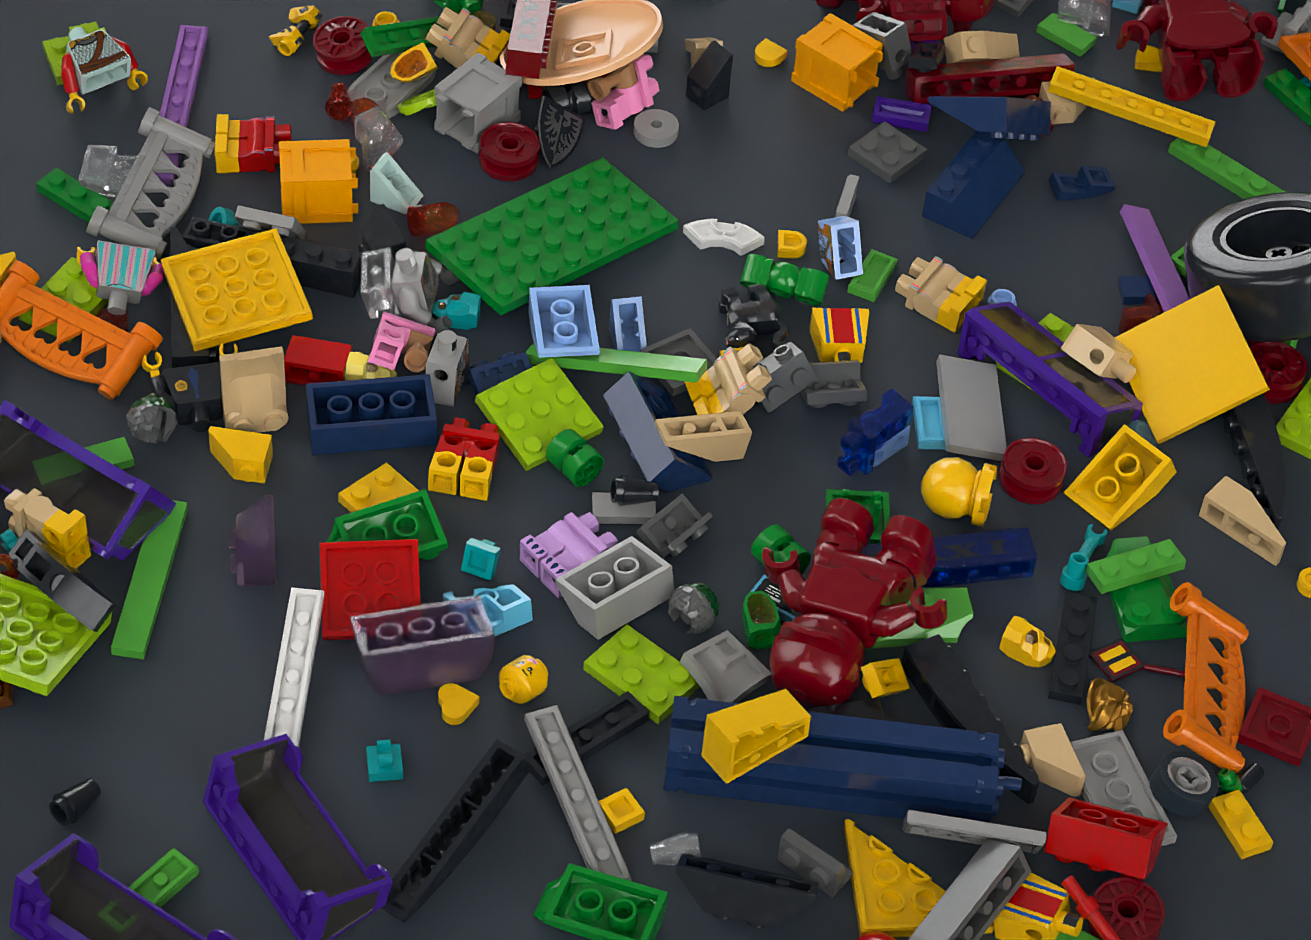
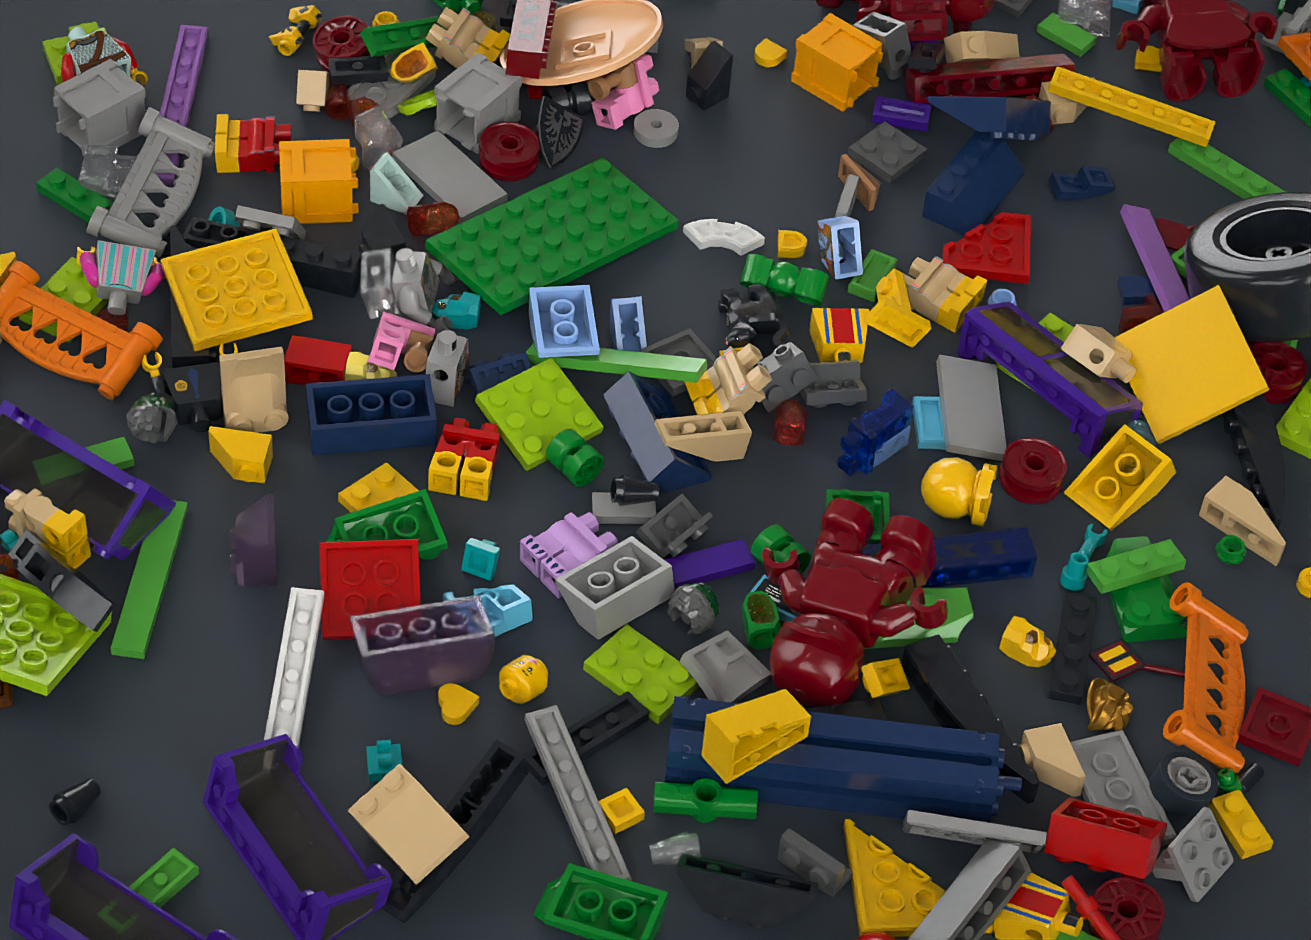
none -> light grey container [53,59,146,161]
none -> tan slope [296,70,331,112]
none -> black plate [329,55,388,85]
none -> tan slope [347,764,469,885]
none -> light grey tile [392,130,508,224]
none -> green piece [653,778,758,823]
none -> dark purple tile [665,539,755,591]
none -> clear red rock [773,400,807,446]
none -> medium nougat slope [838,154,881,211]
none -> yellow bracket [865,268,931,348]
none -> red plate [942,212,1031,284]
none -> light grey bracket [1152,807,1234,902]
none -> dark red piece [1155,217,1197,251]
none -> green plate [1215,535,1246,564]

